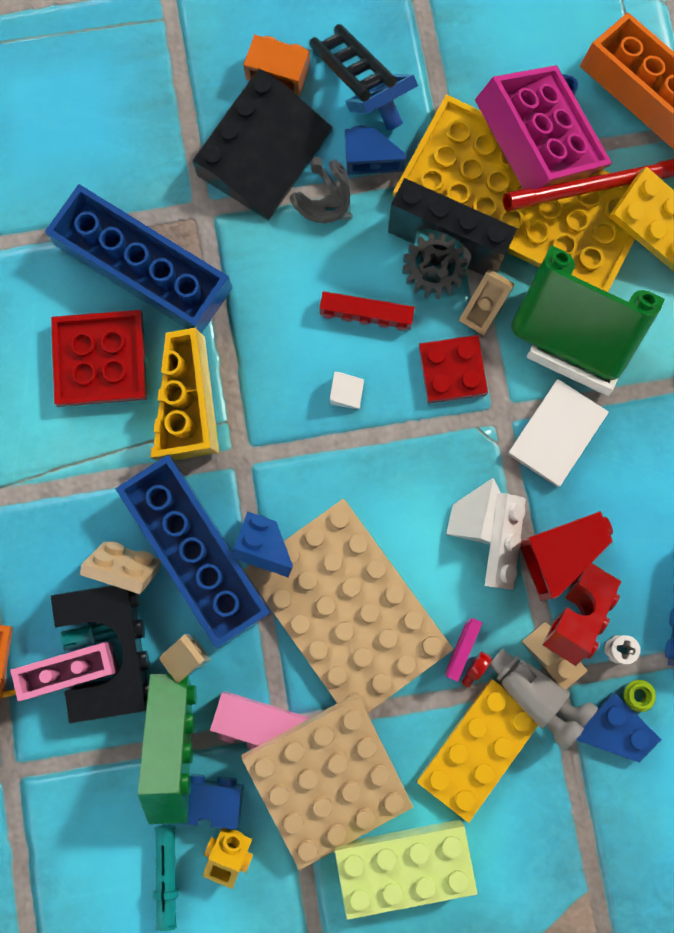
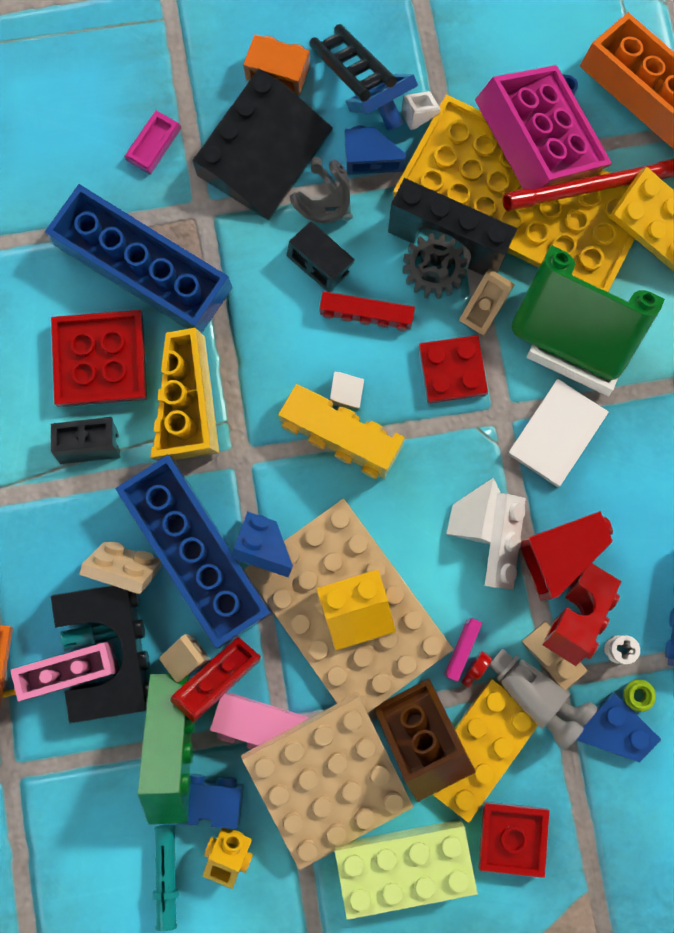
none -> black hinge [51,417,120,464]
none -> dark pink tile [124,110,181,175]
none -> red tile [170,637,261,723]
none -> yellow wedge [278,384,405,480]
none -> black hinge [286,221,355,292]
none -> yellow slope [317,569,396,650]
none -> reddish brown slope [374,679,476,802]
none -> white slope [401,91,441,130]
none -> red plate [478,801,550,878]

